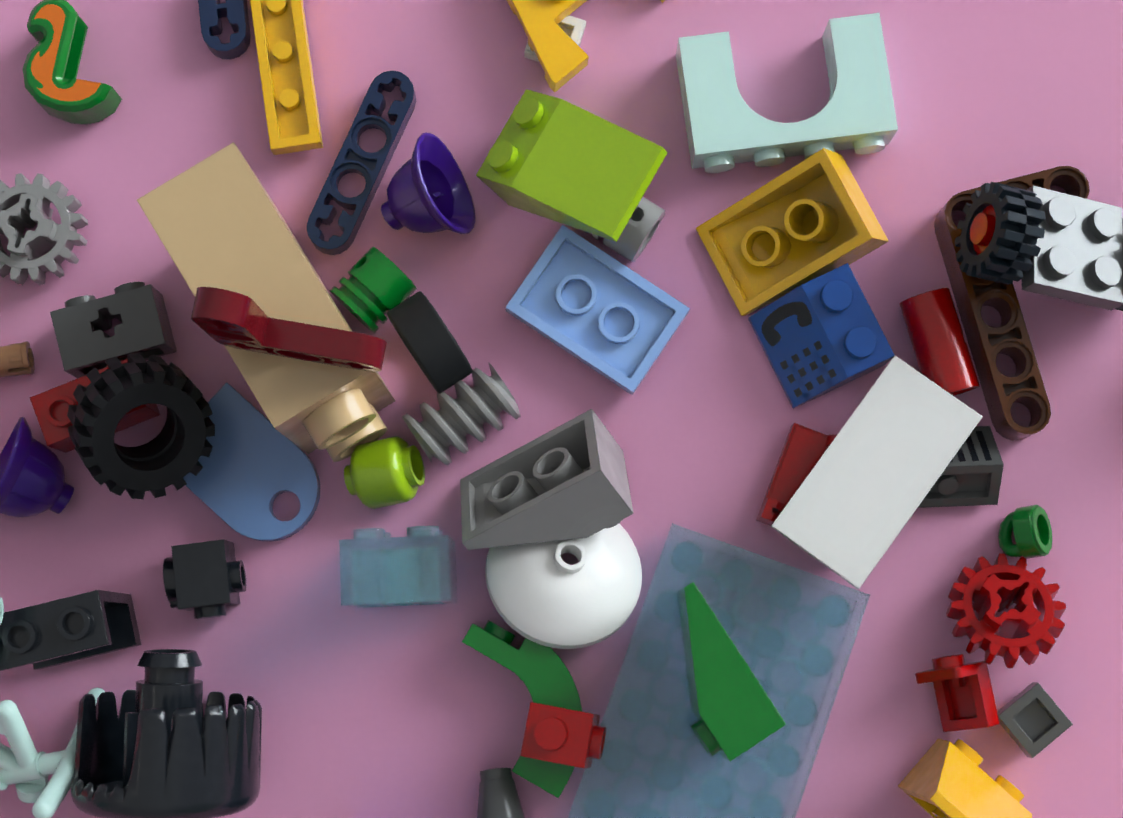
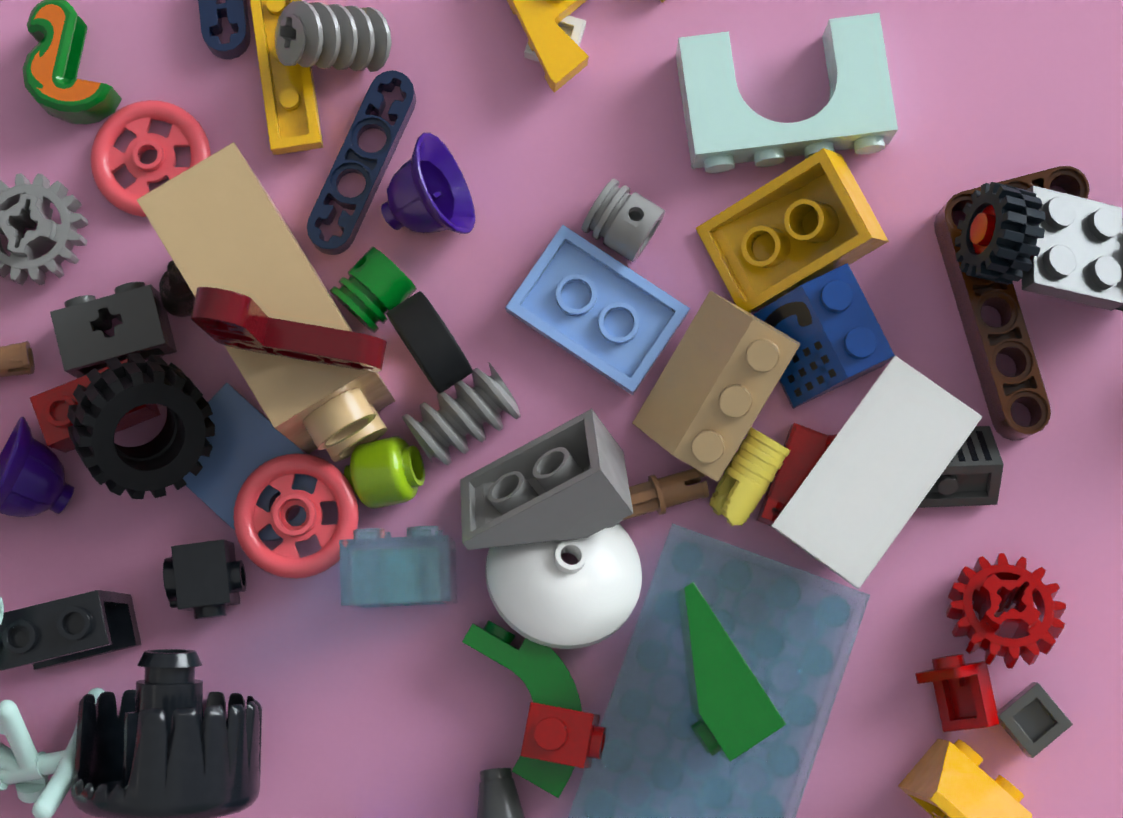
lime slope [476,89,668,242] -> none
red pin [899,288,980,396] -> none
green tile [998,505,1053,559] -> none
none -> coral plate [91,100,211,217]
none -> clear smoke cylinder [159,260,195,317]
none -> coral plate [233,453,359,579]
none -> light grey piece [275,0,392,72]
none -> medium nougat axle [622,468,709,521]
none -> tan slope [632,290,800,482]
none -> light yellow hinge [709,427,791,526]

